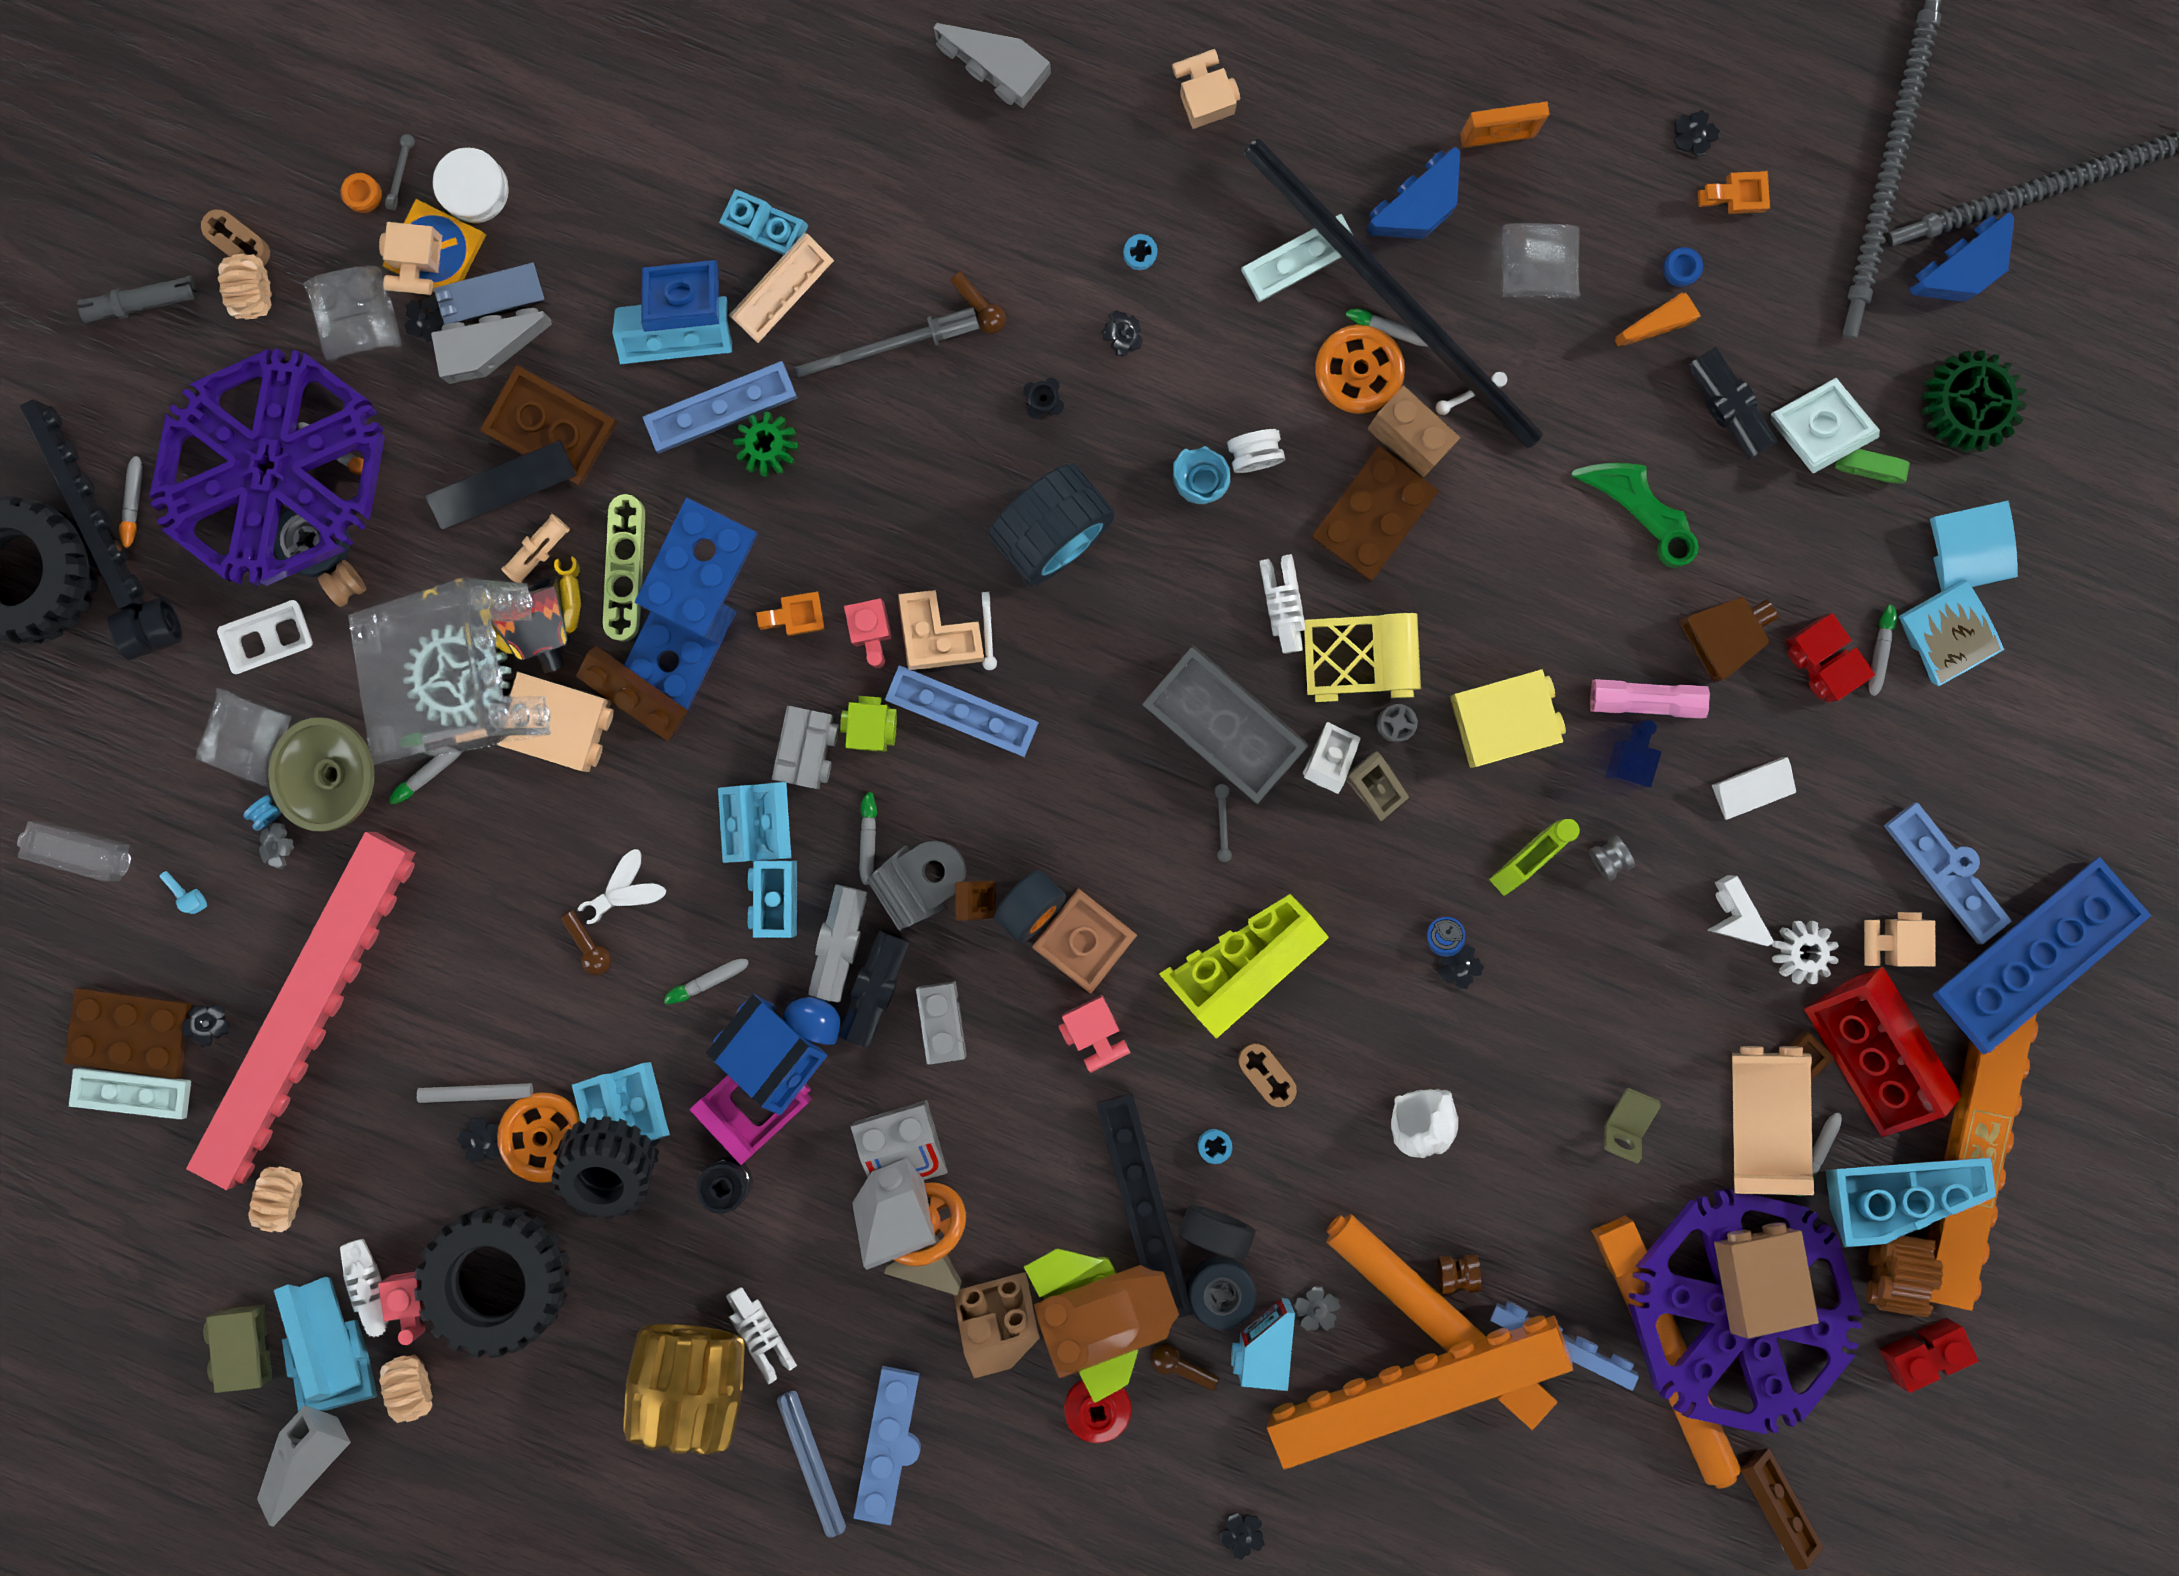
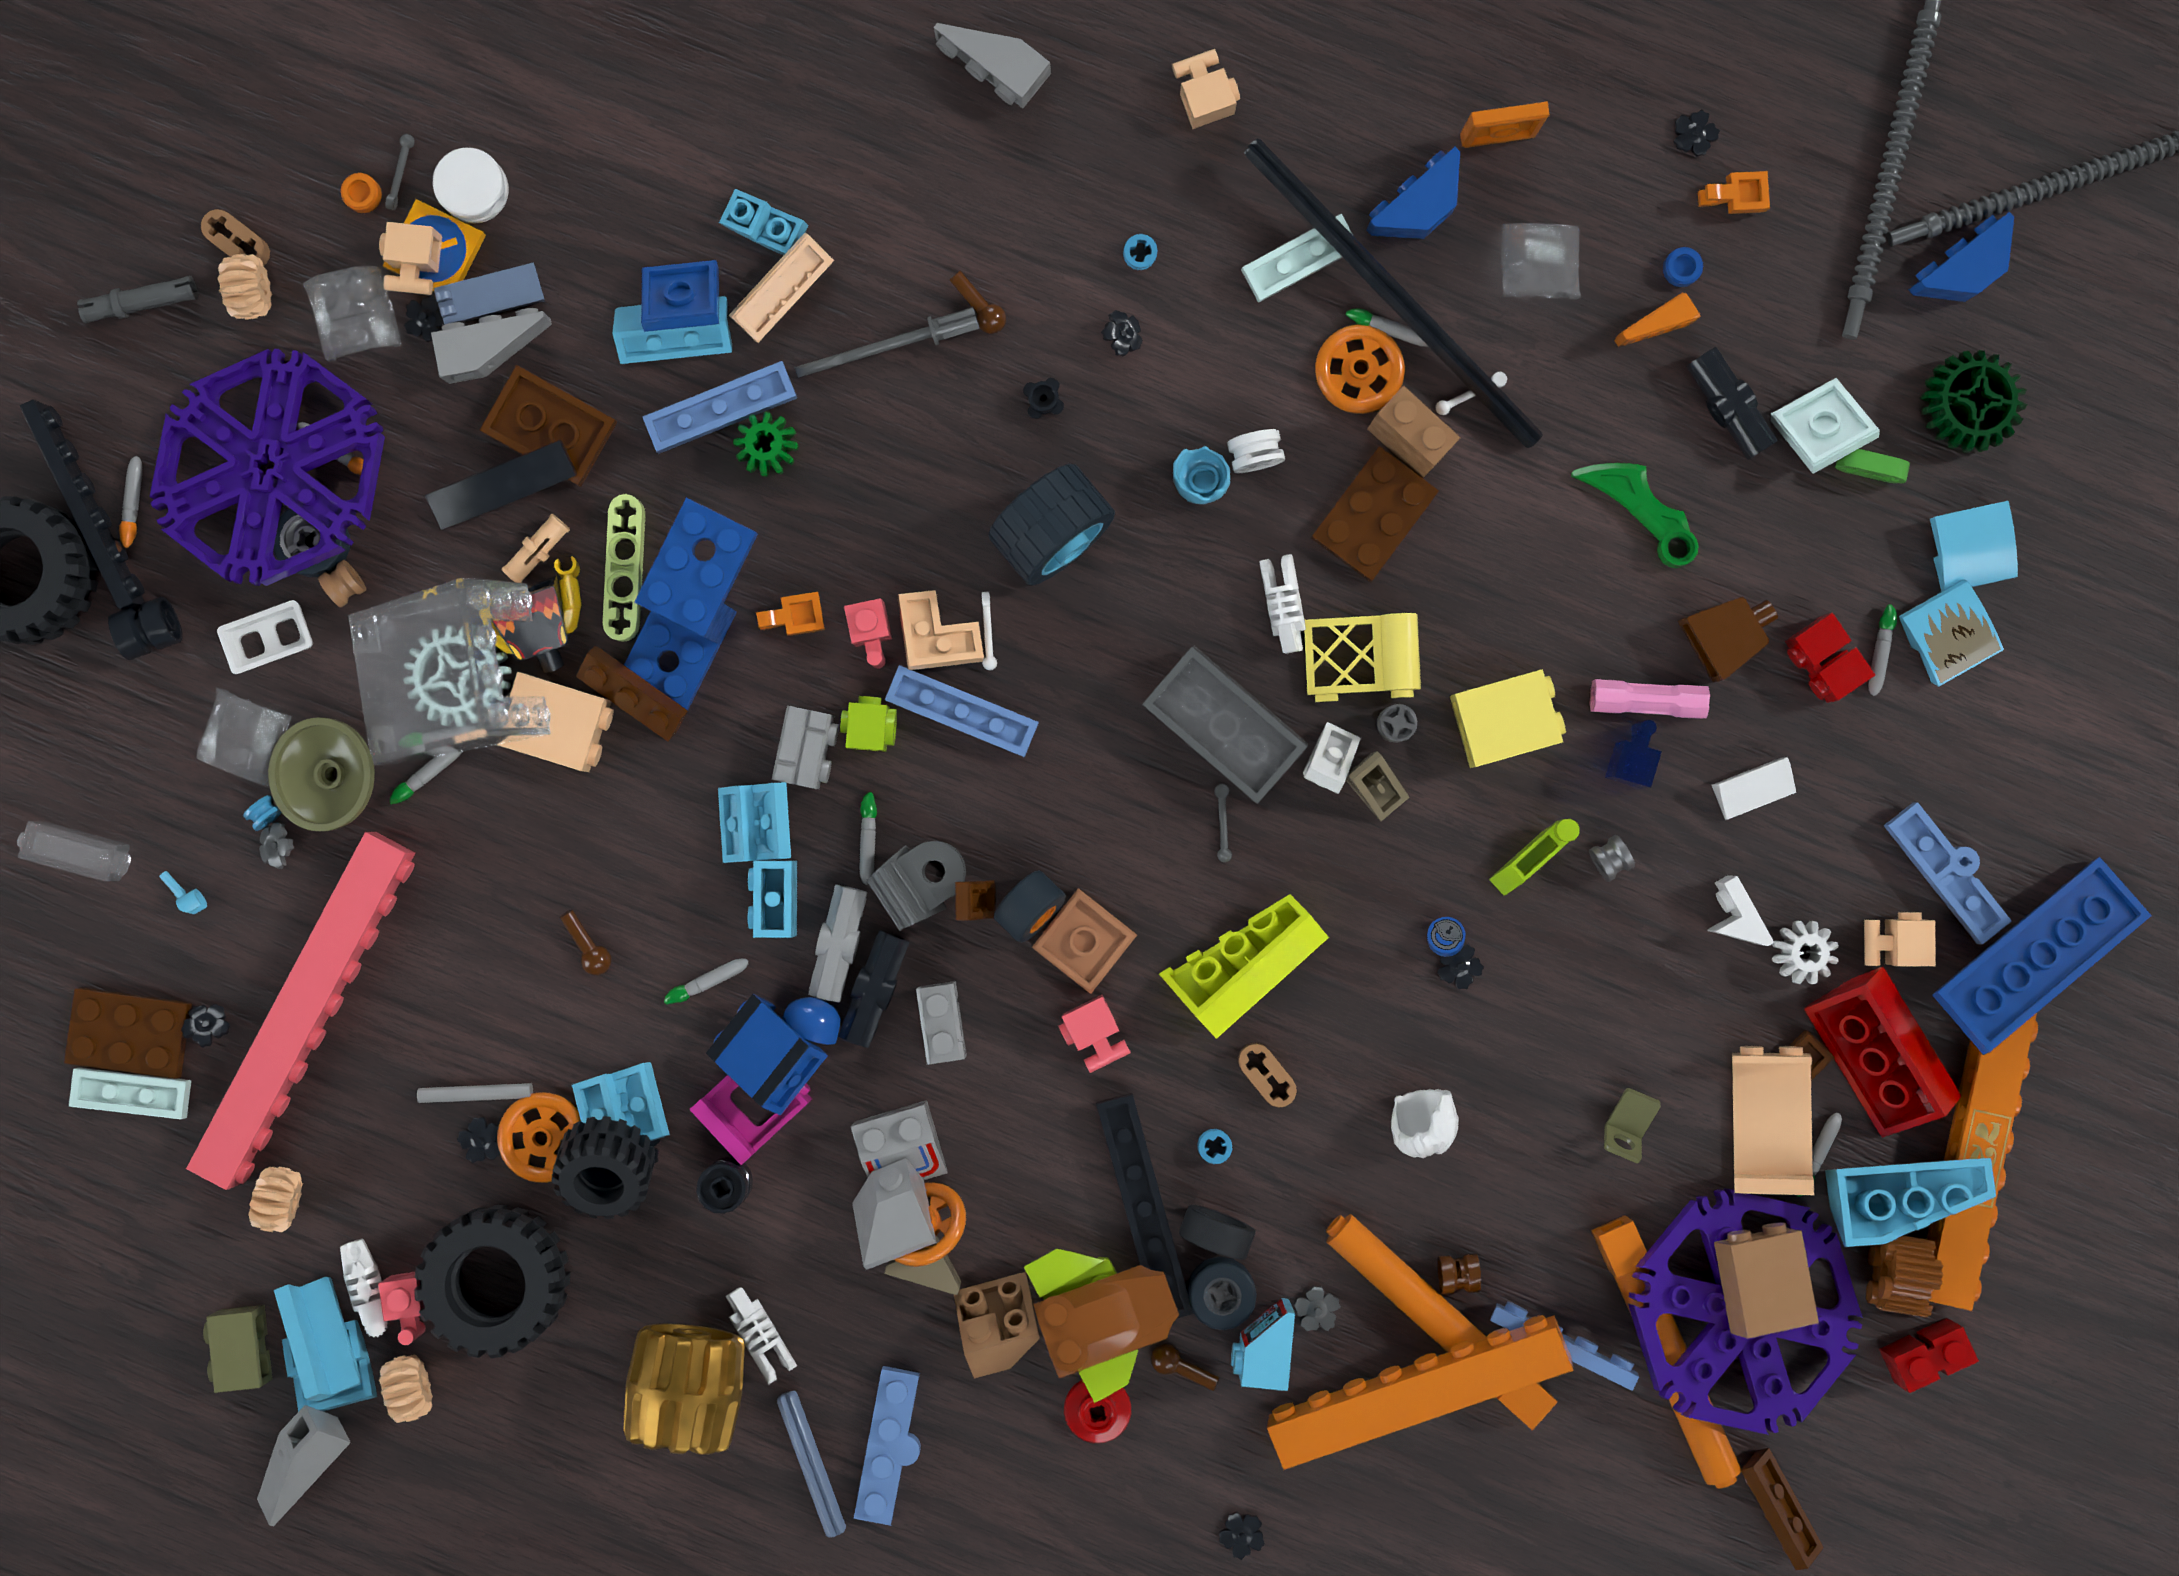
white piece [577,849,666,924] -> none

